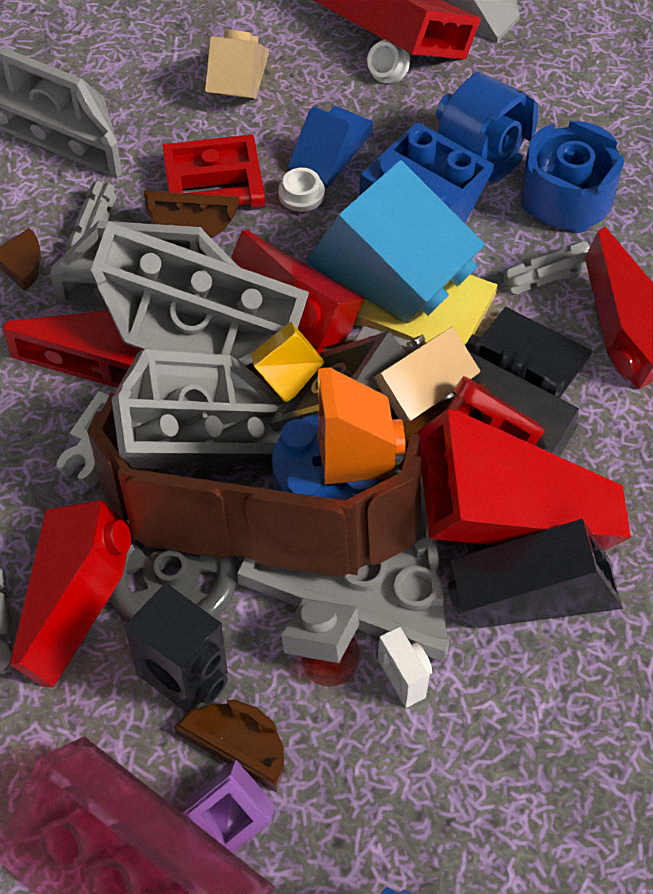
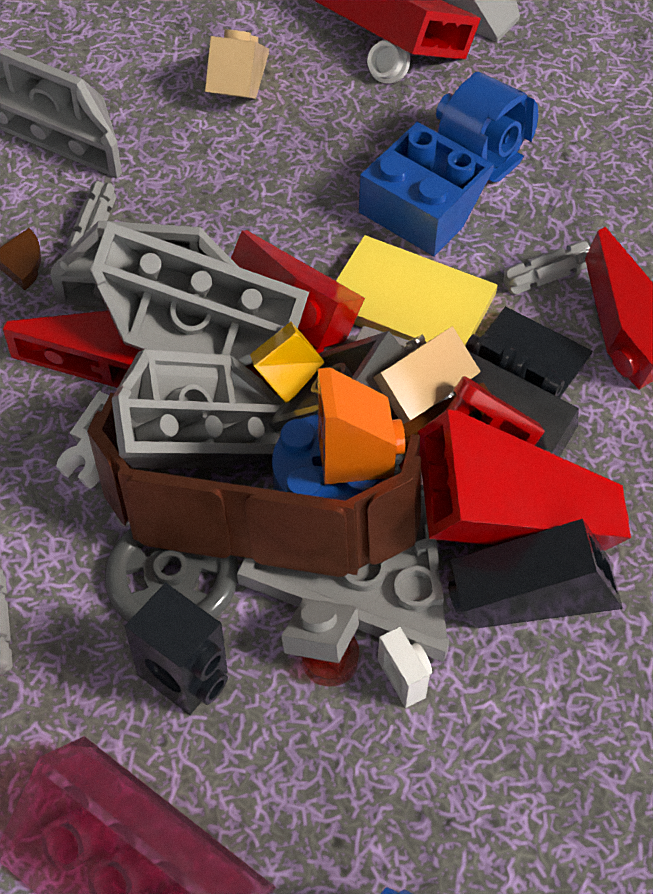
red slope [10,500,131,687] -> none
reddish brown tile [144,191,239,239] -> none
red plate [162,134,265,209] -> none
reddish brown tile [174,700,285,792] -> none
medium lavender slope [183,760,275,860] -> none
white plate [278,168,325,212] -> none
blue slope [288,105,373,189] -> none
dark azure slope [306,160,486,323] -> none
blue brick [521,121,624,233] -> none

